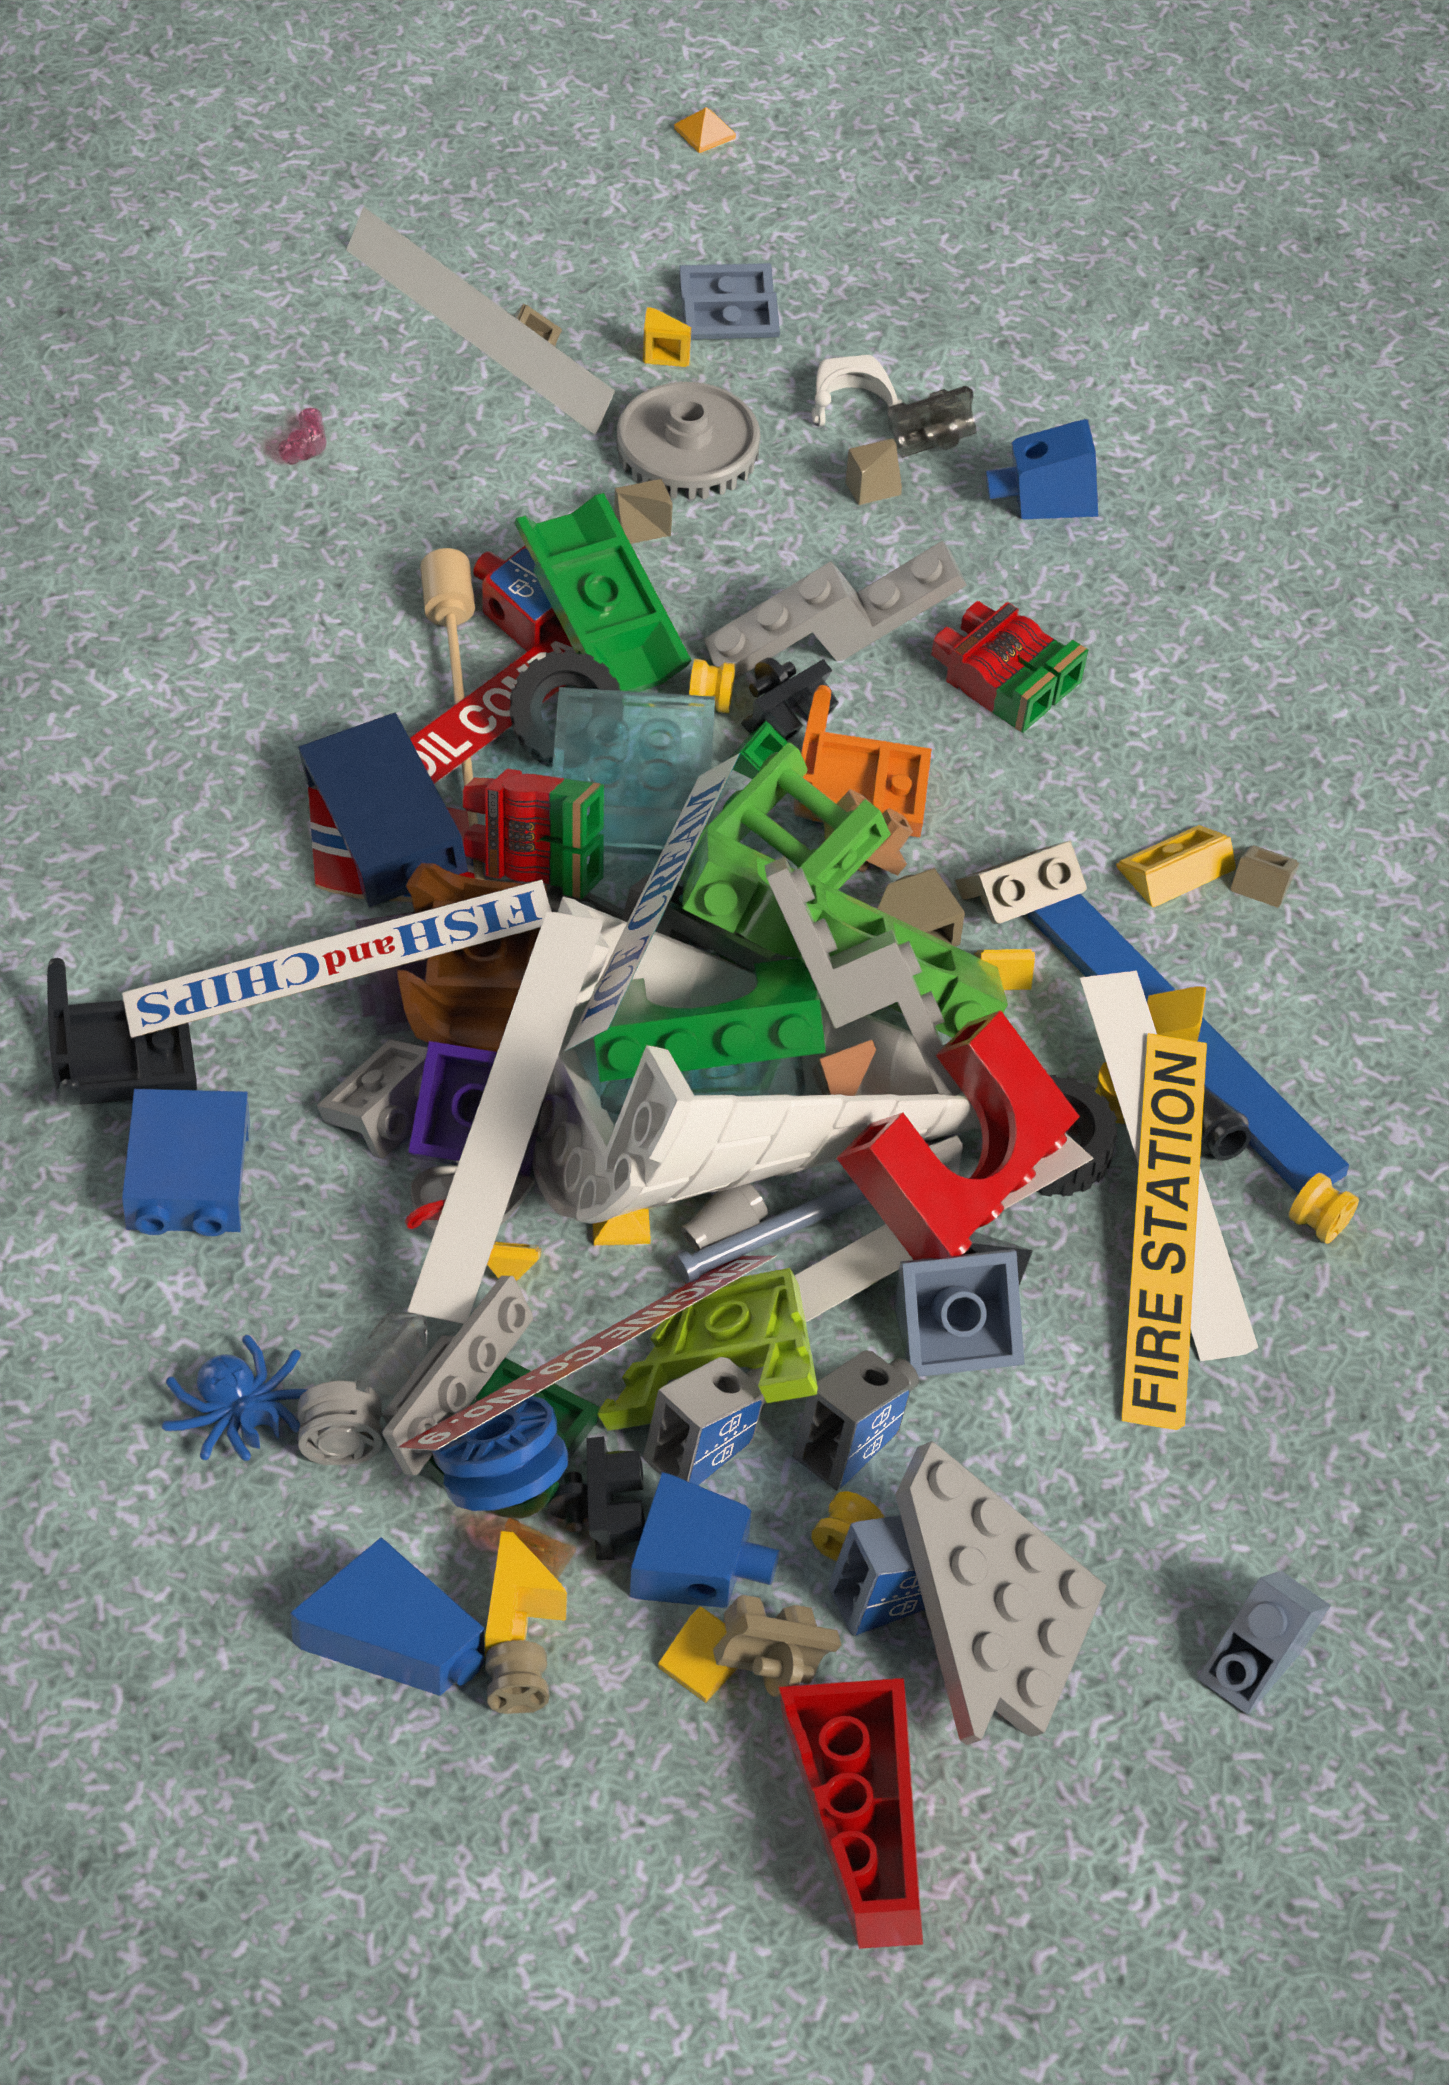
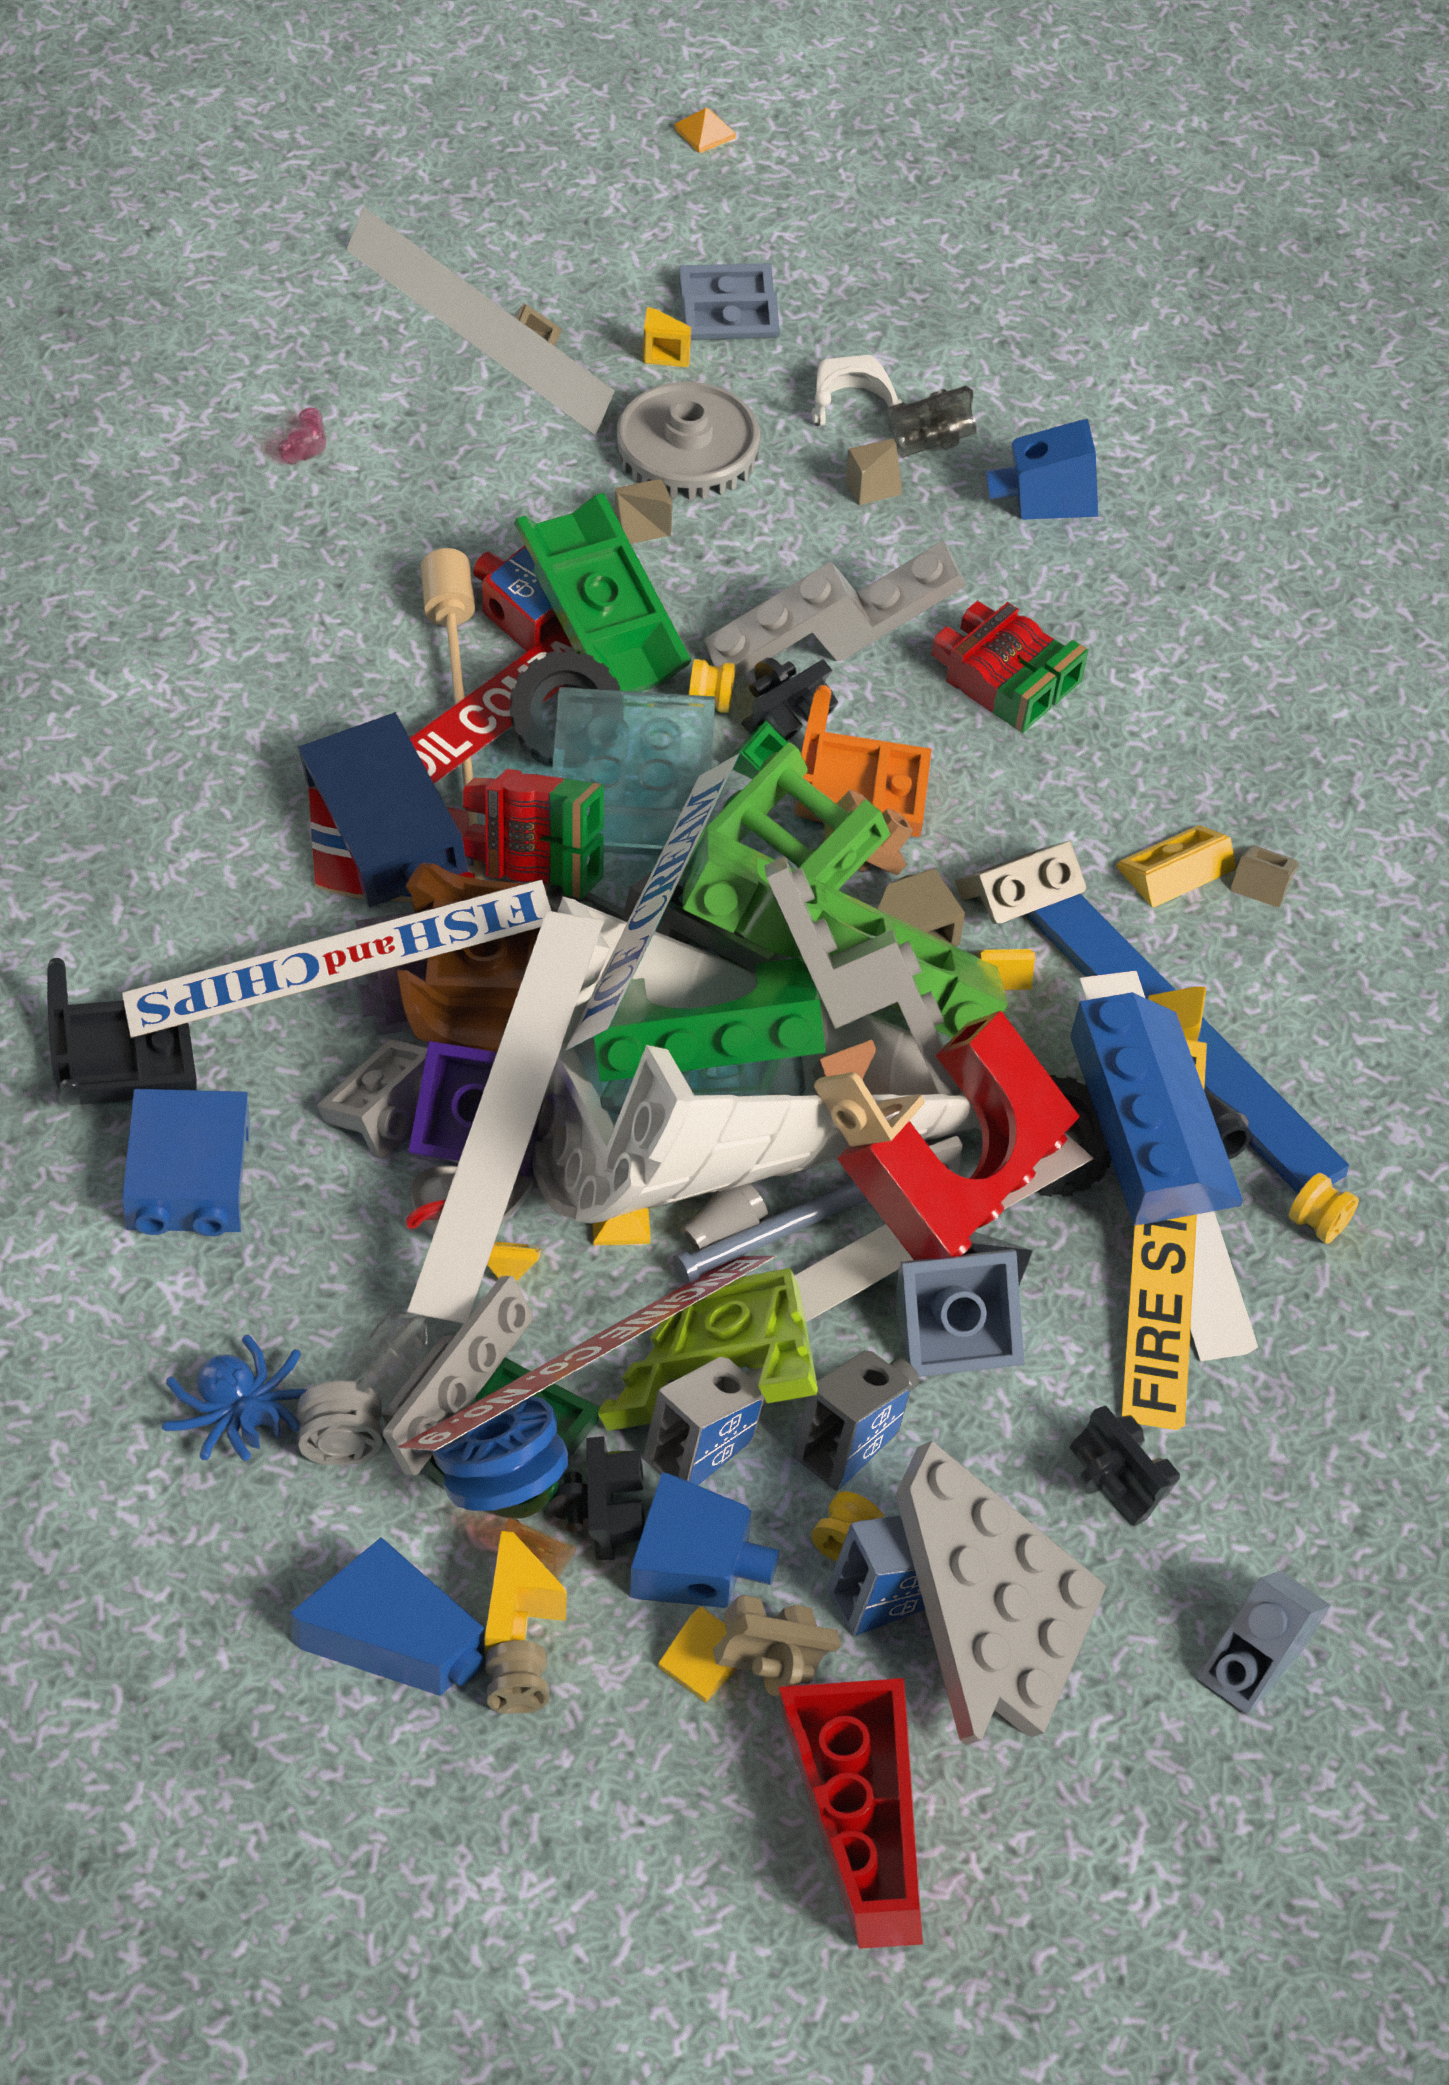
none -> tan bracket [814,1072,925,1147]
none -> black hips [1069,1405,1180,1526]
none -> blue slope [1070,992,1243,1226]

